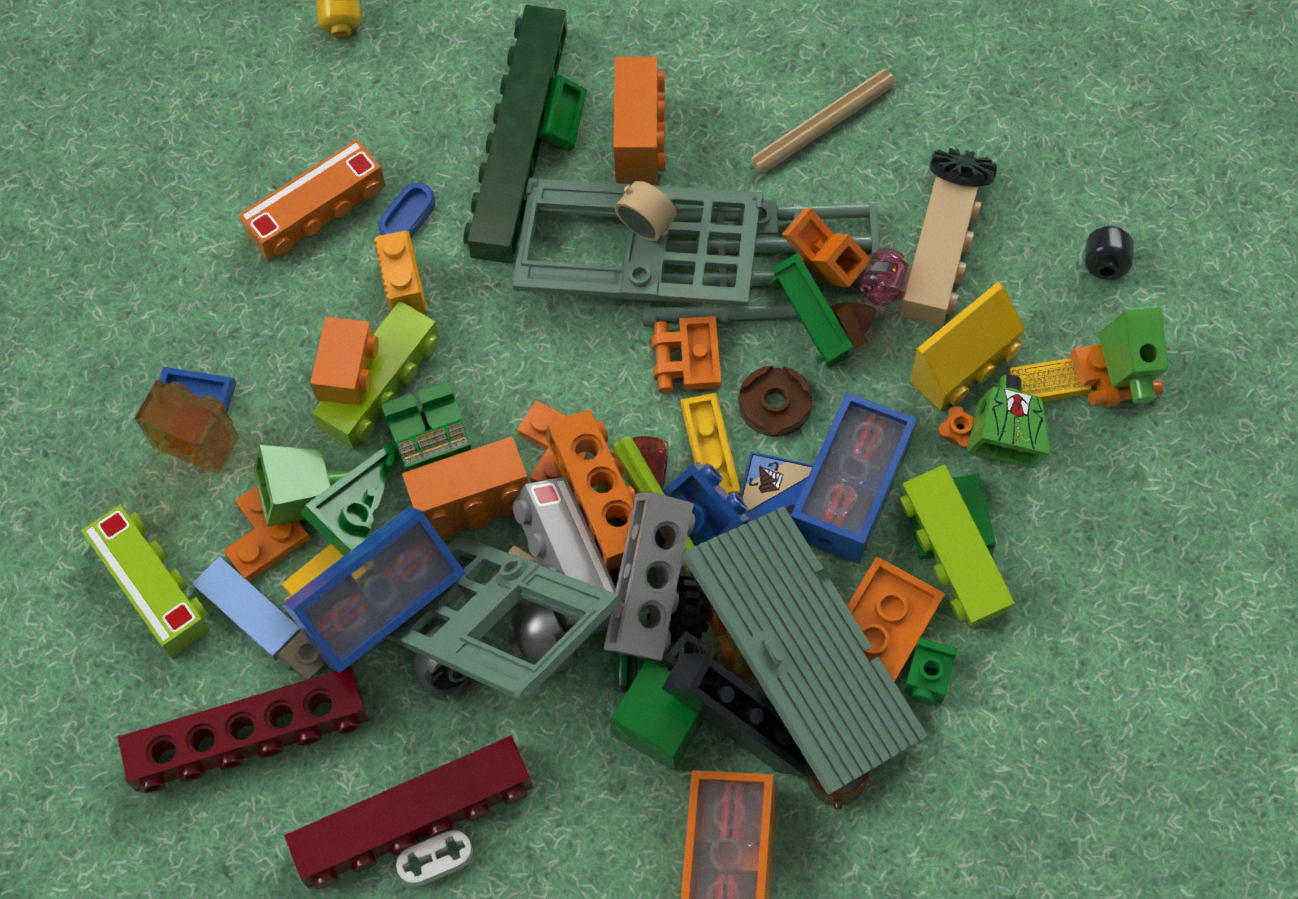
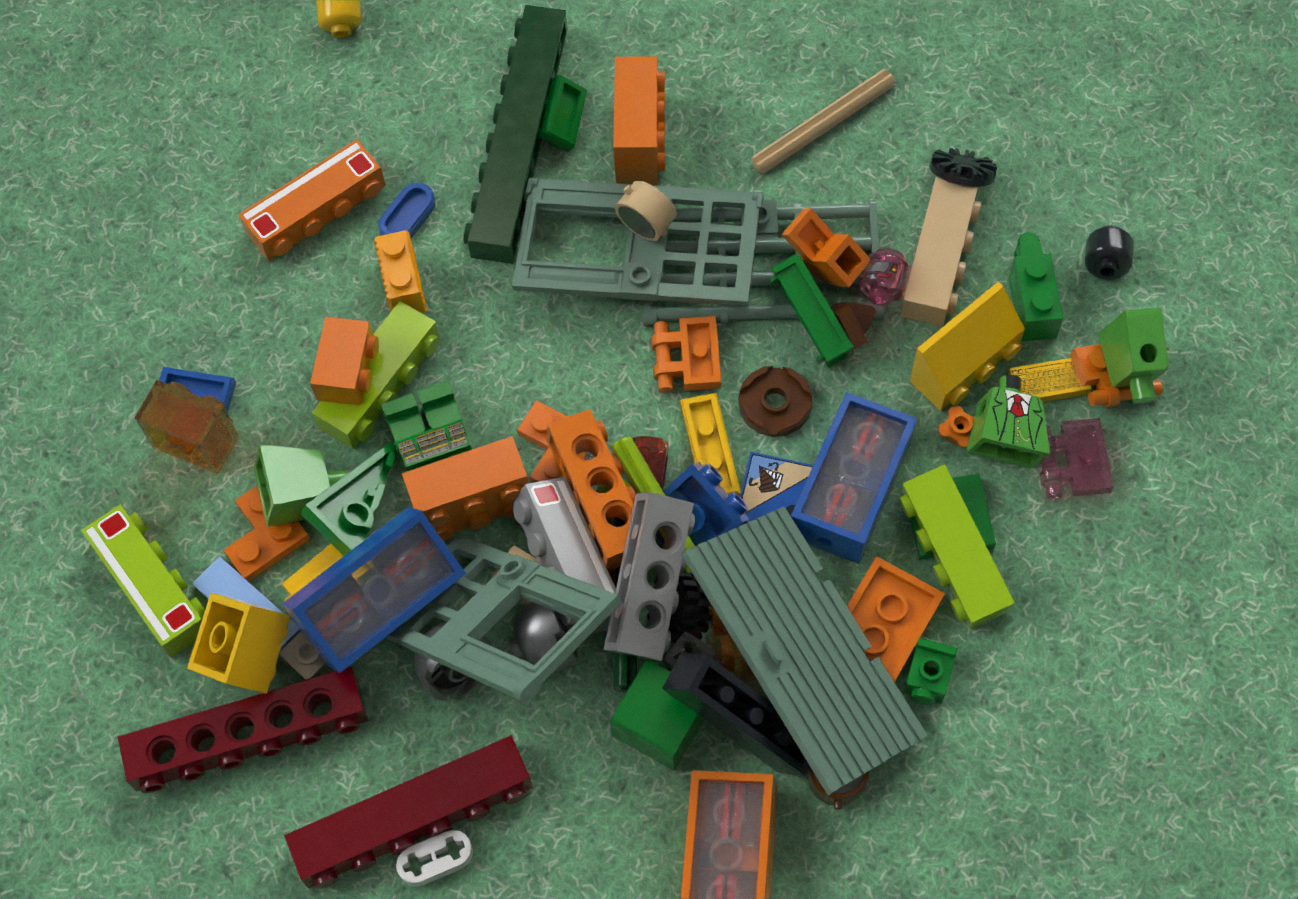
none -> yellow brick [187,592,290,694]
none -> green hinge [1008,231,1064,341]
none -> clear pink plate [1039,418,1114,500]

